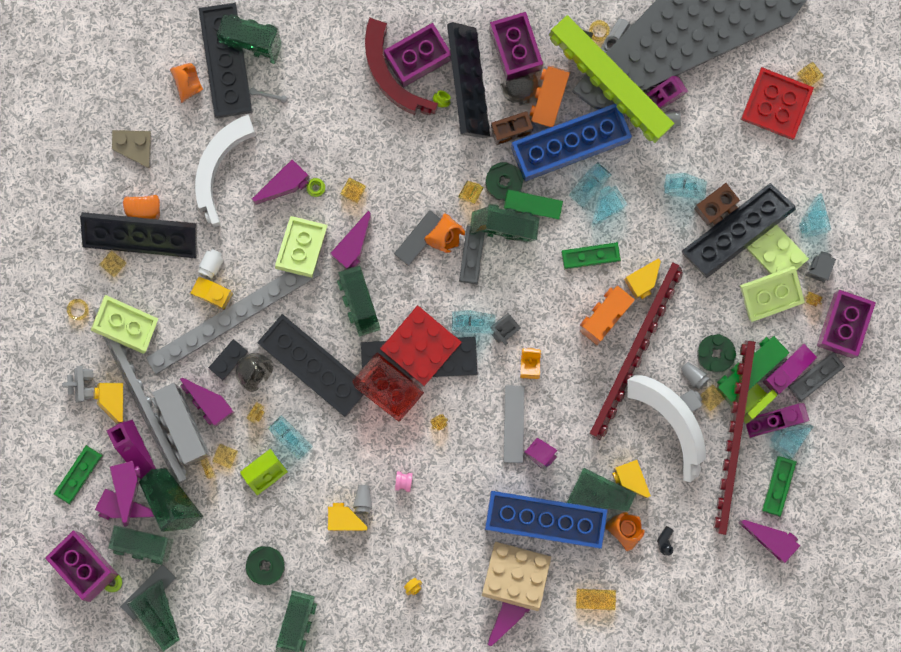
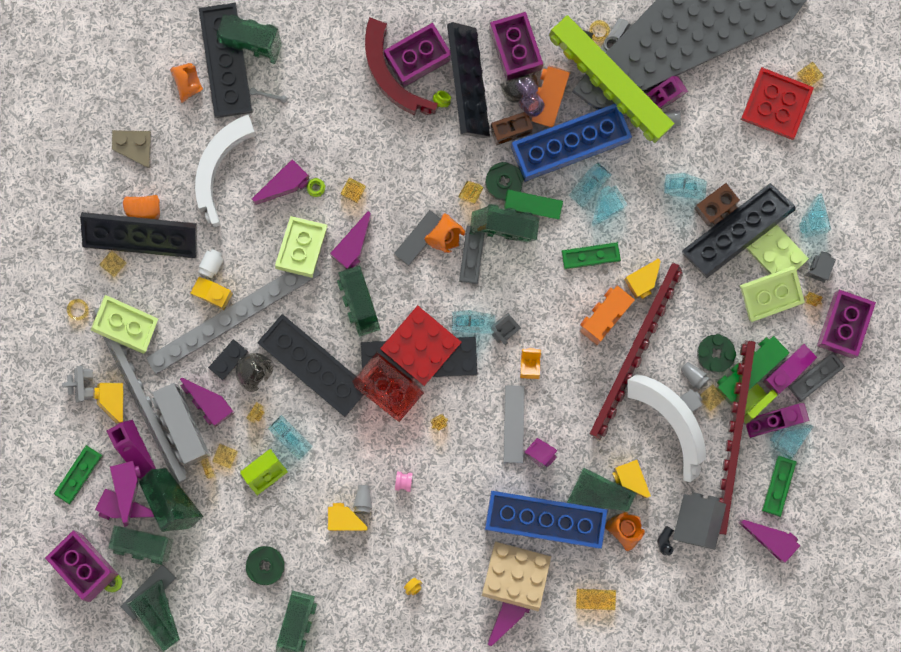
none -> clear purple piece [516,77,545,117]
none -> dark grey brick [673,492,726,550]

